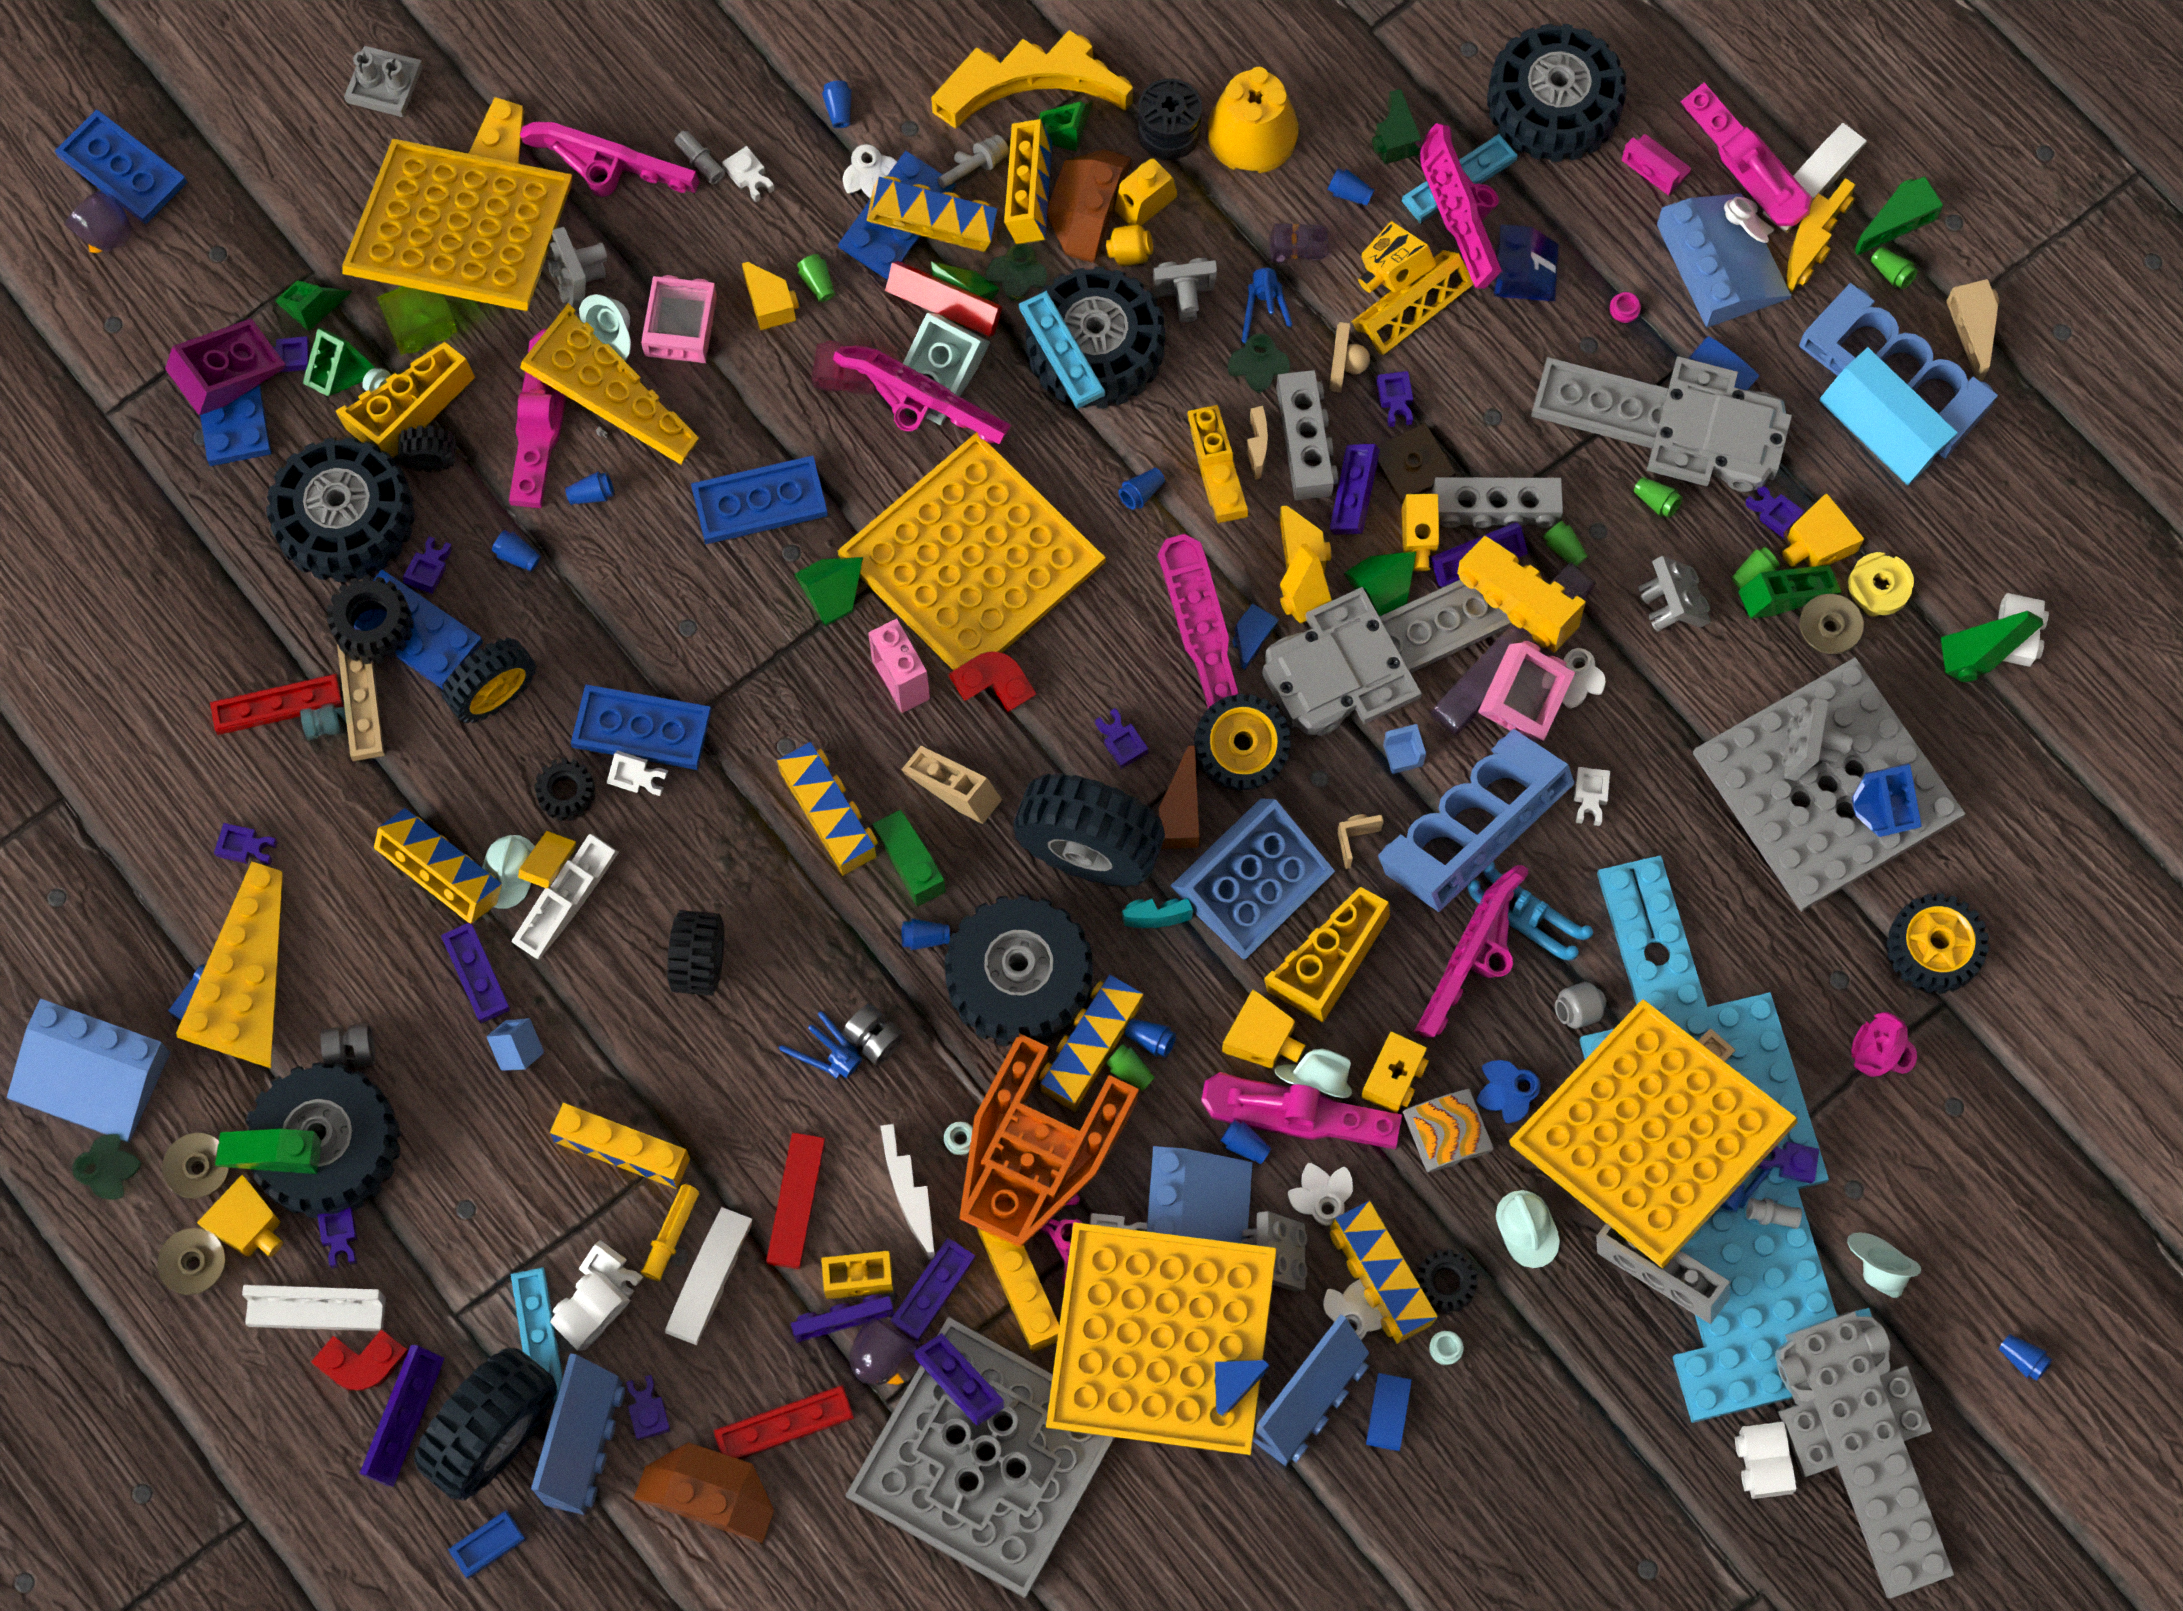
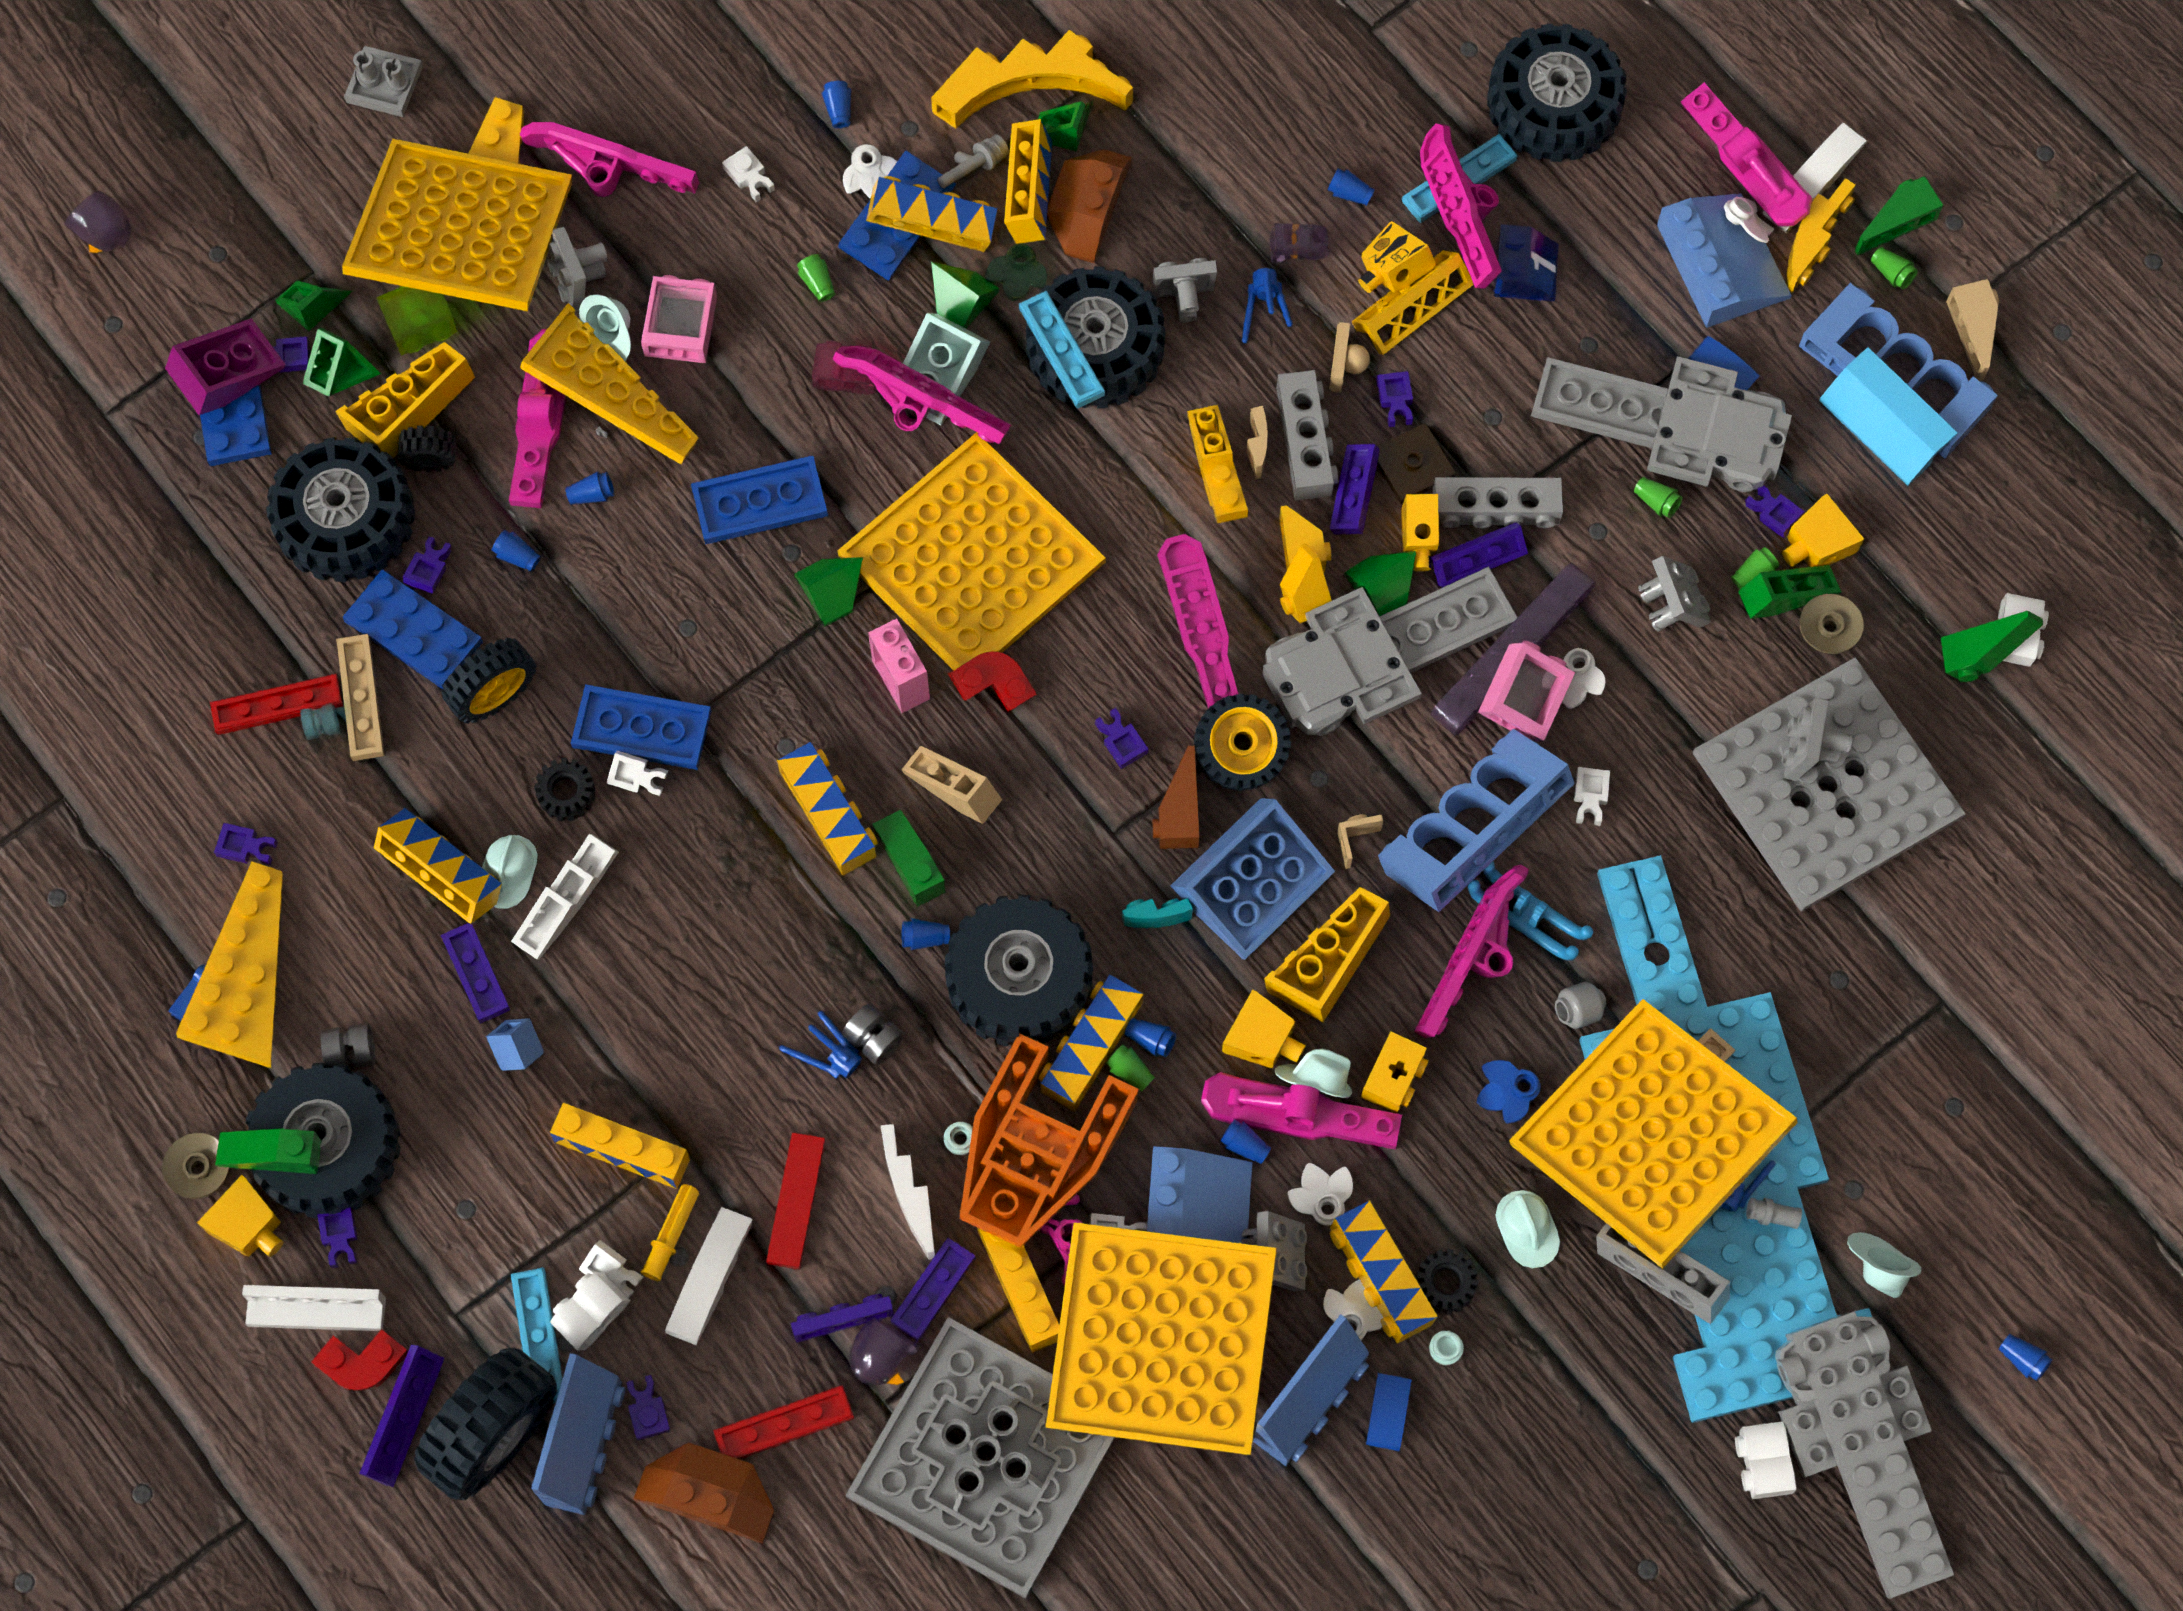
medium blue slope [7,998,170,1143] -> none
blue plate [55,109,188,225] -> none
clear green plate [72,1134,141,1200] -> none
dark tan dish [157,1228,226,1295] -> none
black tyre [327,575,414,664] -> none
light aqua plate [362,368,391,392] -> none
blue tile [448,1510,526,1579] -> none
yellow tile [518,831,576,889] -> none
black tyre [667,910,724,996] -> none
light grey axle [674,131,726,185] -> none
yellow slope [742,262,799,330] -> none
yellow brick [821,1251,894,1299] -> none
tile [885,261,1003,337] -> none
dark purple plate [915,1333,1004,1426] -> none
black wheel [1013,773,1165,887] -> none
yellow head [1106,224,1153,267] -> none
yellow torso [1114,158,1178,225] -> none
blue cone [1118,467,1165,510] -> none
black wheel [1138,79,1202,160] -> none
yellow cone [1207,67,1299,173] -> none
blue slope [1215,1360,1271,1418] -> none
clear green plate [1228,333,1290,393] -> none
blue slope [1232,603,1279,670] -> none
dark green arch [1372,89,1422,165] -> none
medium blue panel [1383,724,1426,774] -> none
slope [1403,1089,1494,1173] -> none
yellow wedge [1457,535,1586,653] -> none
bright green cone [1543,521,1588,568] -> none
dark pink plate [1609,292,1641,323] -> none
dark pink panel [1621,134,1691,196] -> none
dark purple plate [1757,1142,1819,1184] -> none
light yellow plate [1848,552,1914,617] -> none
dark pink tile [1851,1012,1917,1077] -> none
blue slope [1852,763,1922,837] -> none
wheel [1887,893,1989,994] -> none

